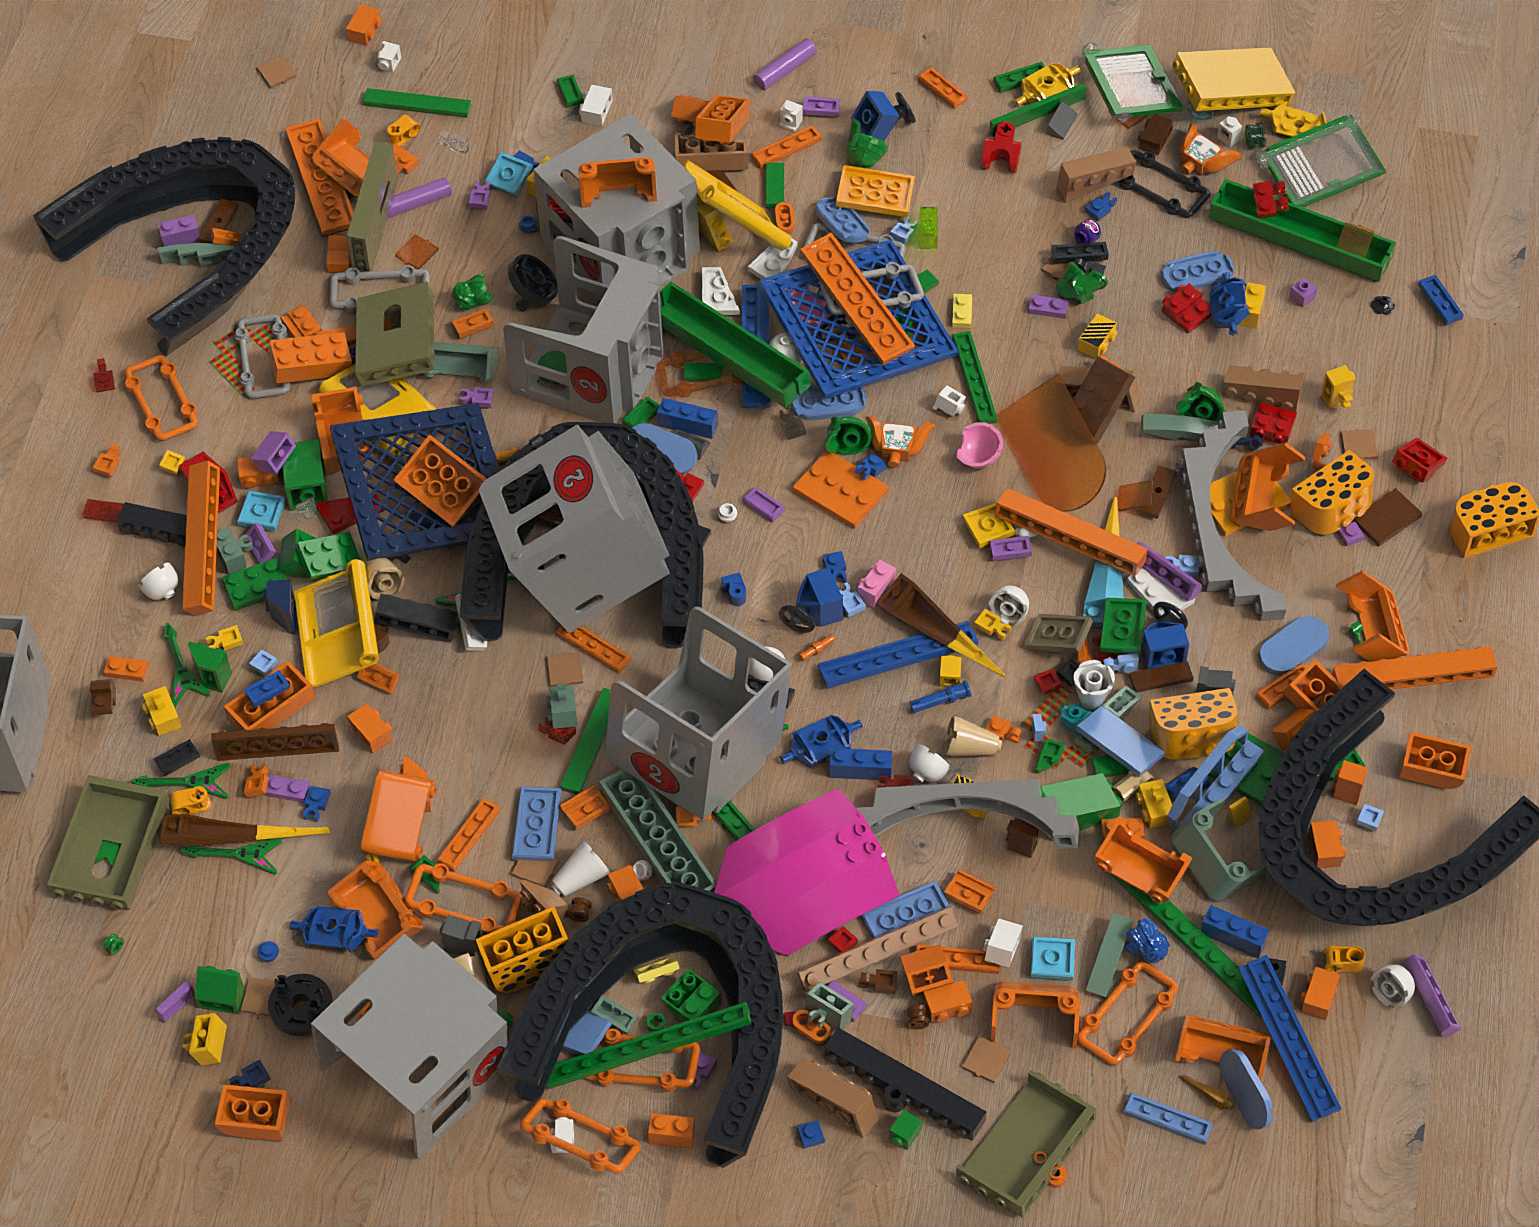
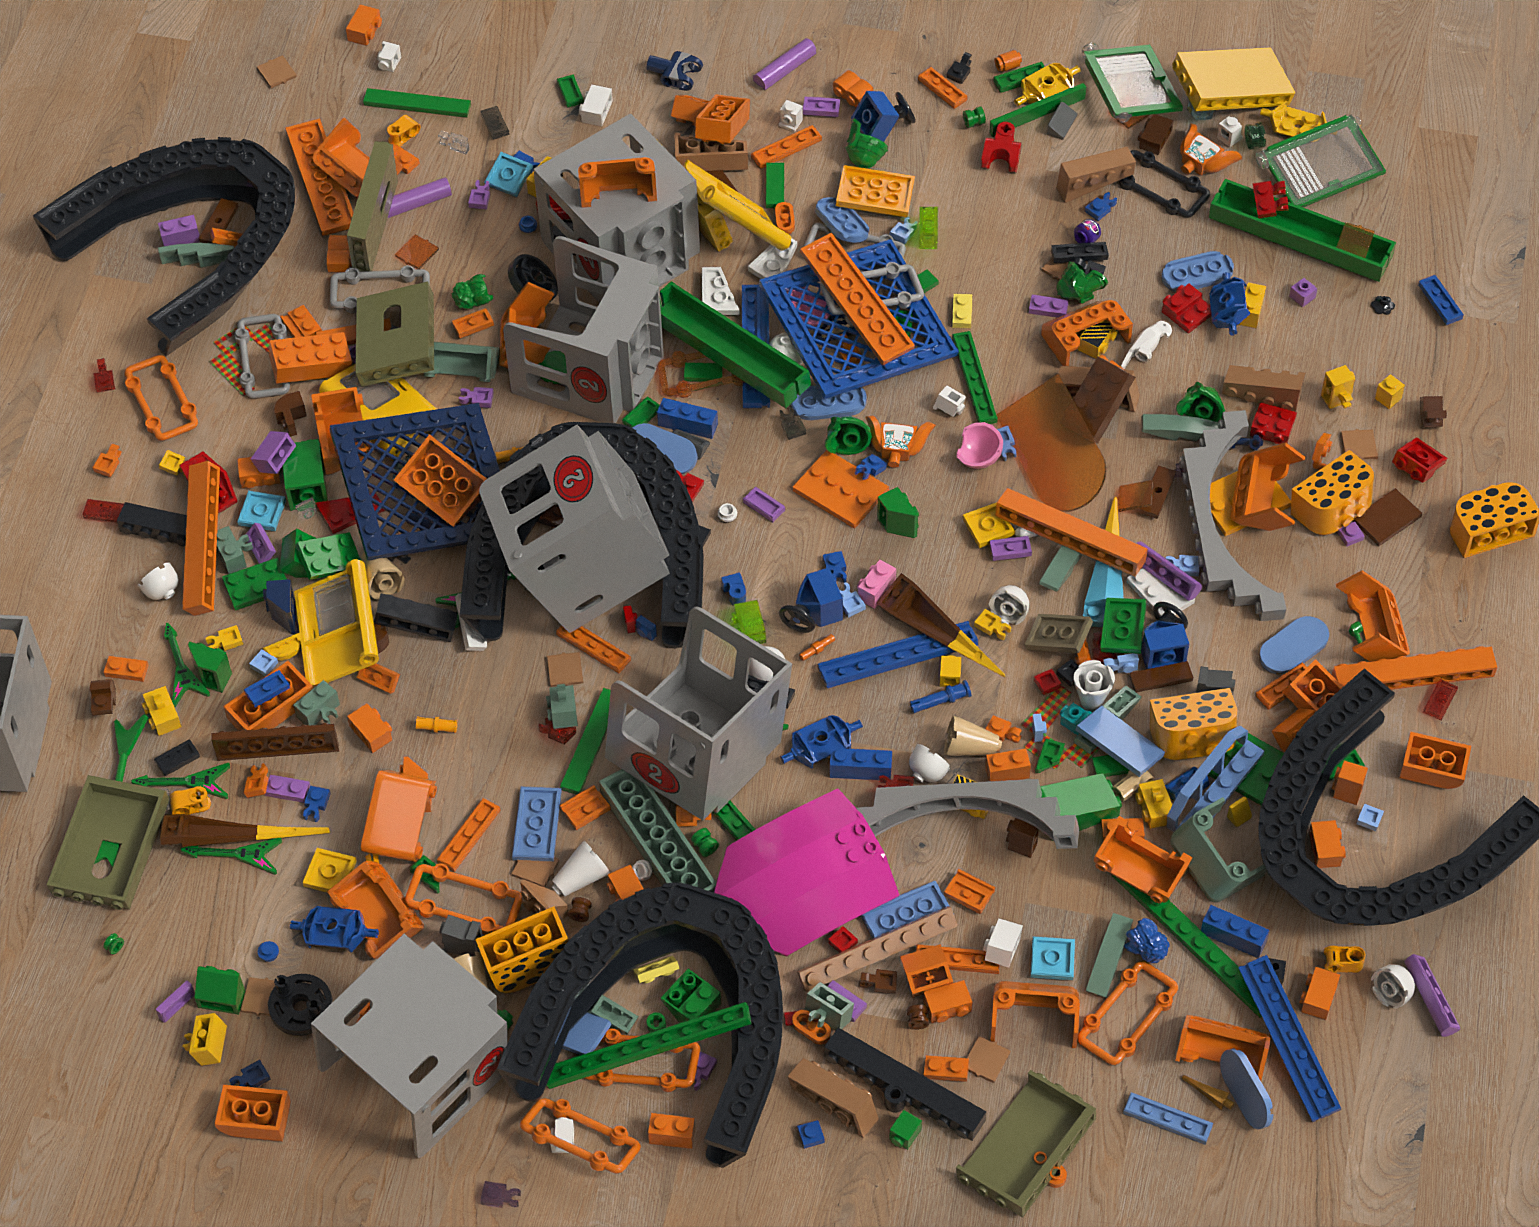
none -> green piece [114,714,148,782]
none -> yellow plate [263,633,301,661]
none -> reddish brown brick [274,391,307,437]
none -> sand green brick [294,680,340,726]
none -> yellow plate [303,848,357,893]
none -> light orange pin [416,716,458,733]
none -> clear smoke plate [480,106,510,140]
none -> clear purple plate [480,1181,521,1208]
none -> orange windscreen [499,282,554,368]
none -> red plate [623,605,637,634]
none -> blue plate [636,615,657,641]
none -> dark blue connector [646,51,703,91]
none -> green wheel [691,828,719,857]
none -> clear neon green brick [731,600,766,644]
none -> orange brick [833,70,873,108]
none -> green slope [877,487,919,538]
none -> orange plate [924,1055,969,1082]
none -> black plate [947,52,972,84]
none -> green wheel [963,106,986,128]
none -> orange brick [985,748,1031,781]
none -> orange brick [994,50,1022,72]
none -> medium blue plate [997,426,1017,461]
none -> sand green slope [1039,545,1082,592]
none -> orange windscreen [1041,300,1133,366]
none -> white animal [1121,321,1172,369]
none -> yellow brick [1375,374,1405,409]
none -> reddish brown brick [1420,396,1447,427]
none -> clear red plate [1423,679,1458,721]

